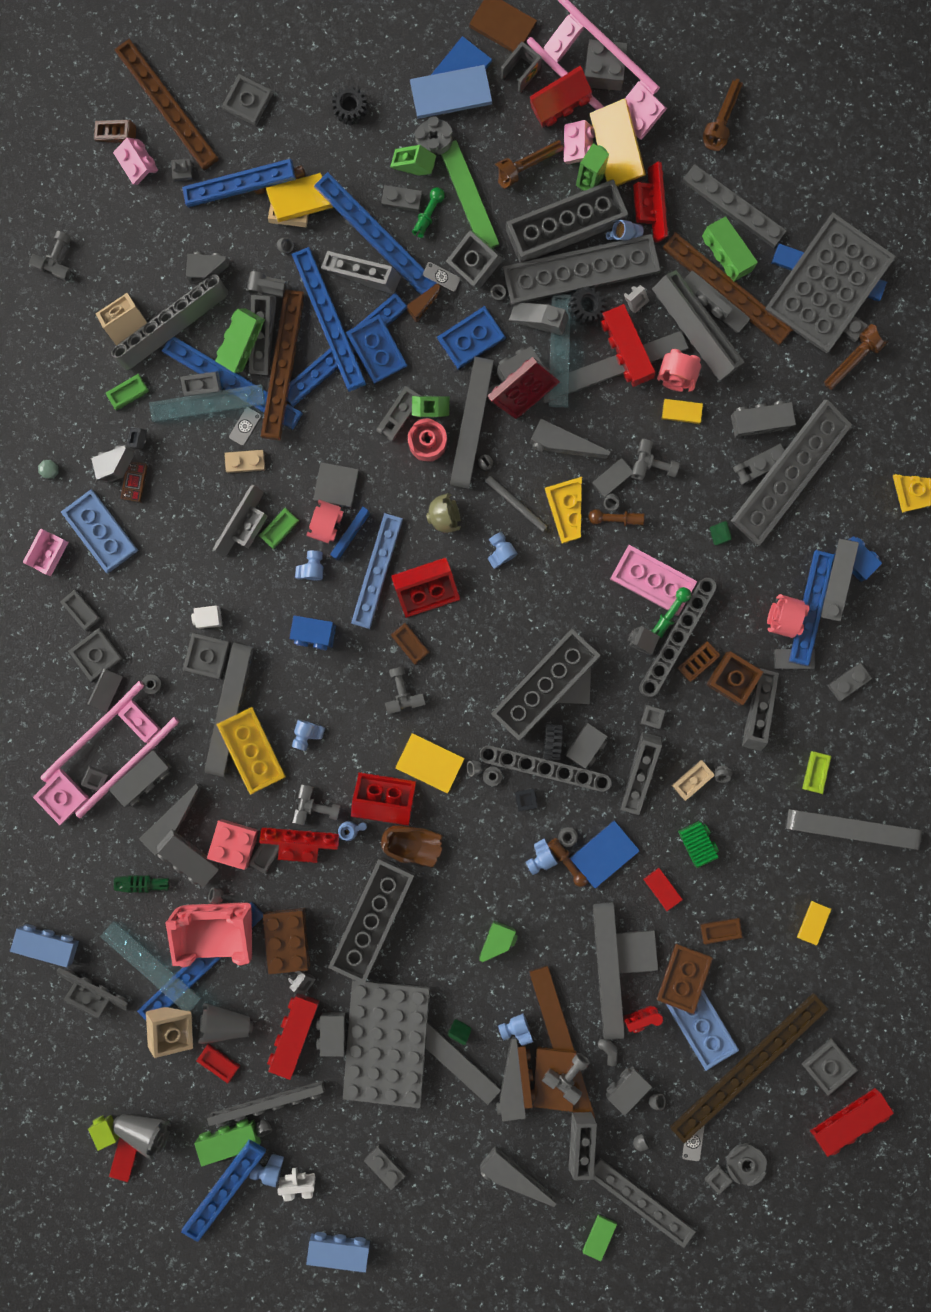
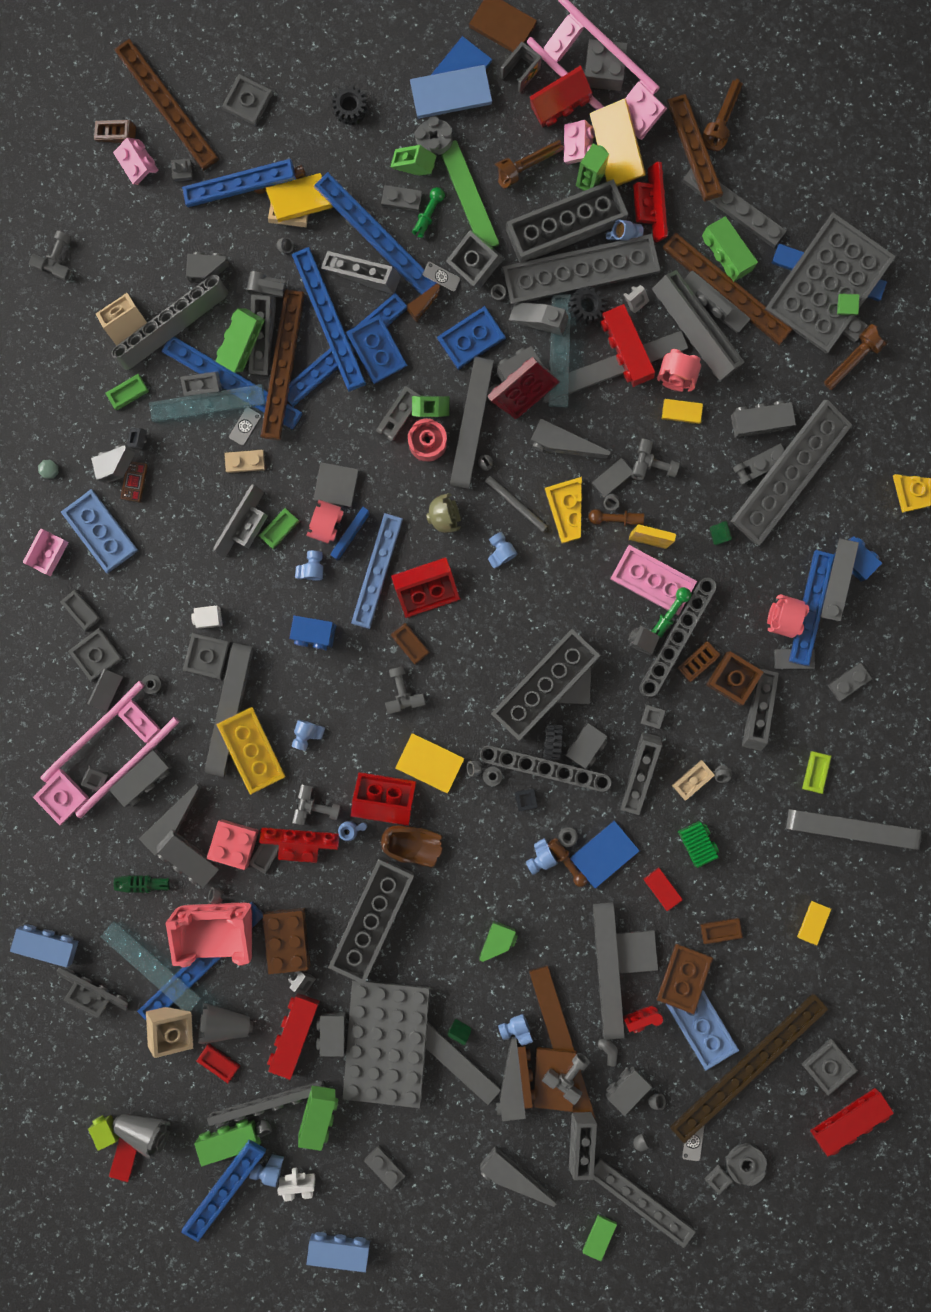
none -> bright green brick [298,1086,338,1151]
none -> yellow tile [629,524,676,549]
none -> reddish brown tile [667,94,723,202]
none -> bright green tile [837,294,859,315]

